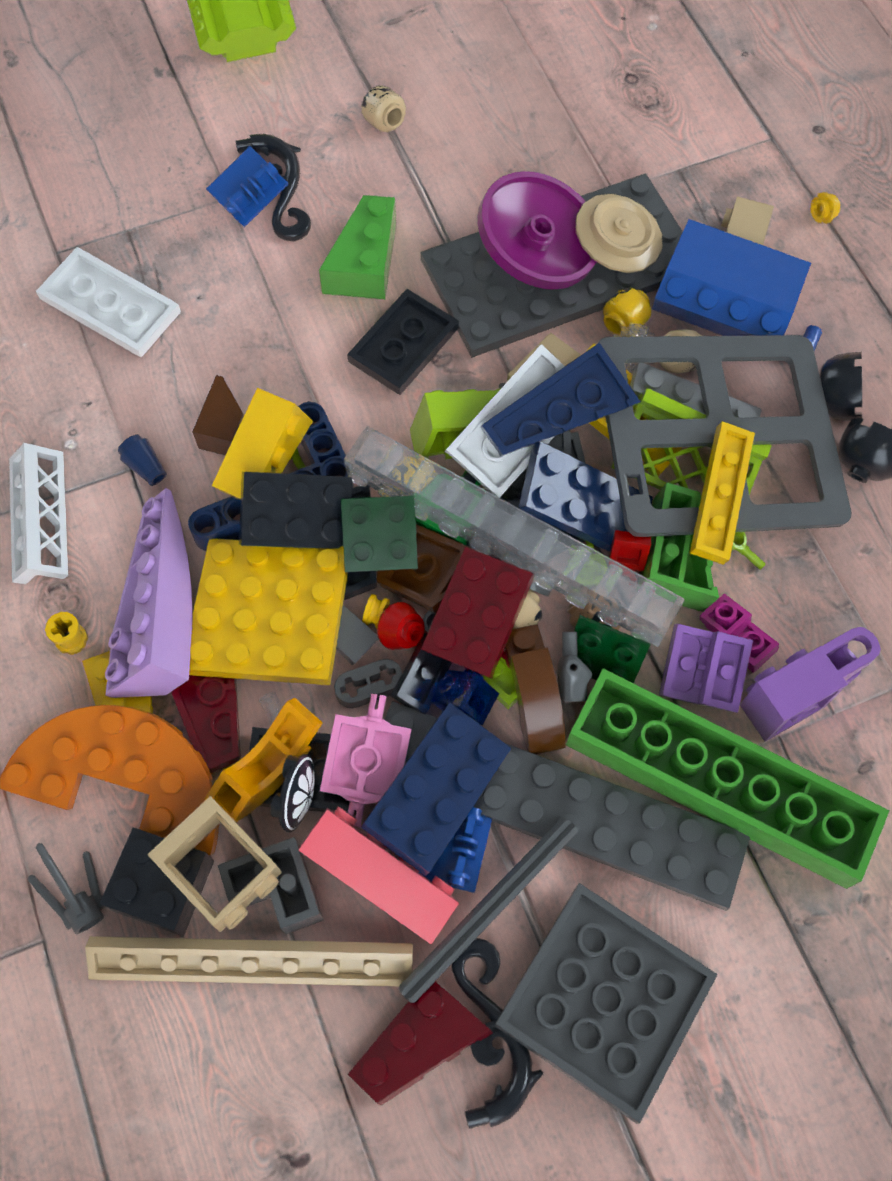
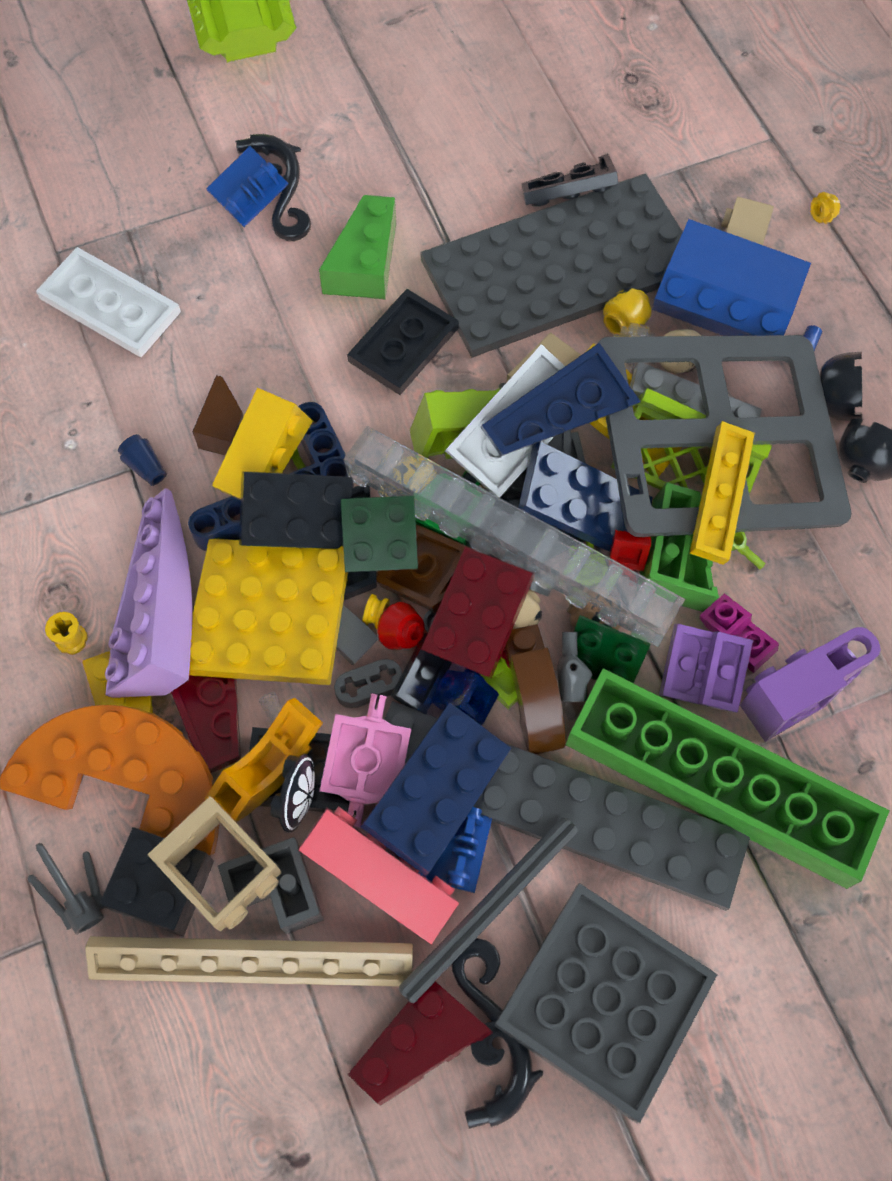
white fence [9,443,68,584] -> none
tan head [361,85,406,132] -> none
magenta dish [477,171,597,289] -> none
tan piece [576,194,662,273] -> none
none -> black wing [521,154,619,207]

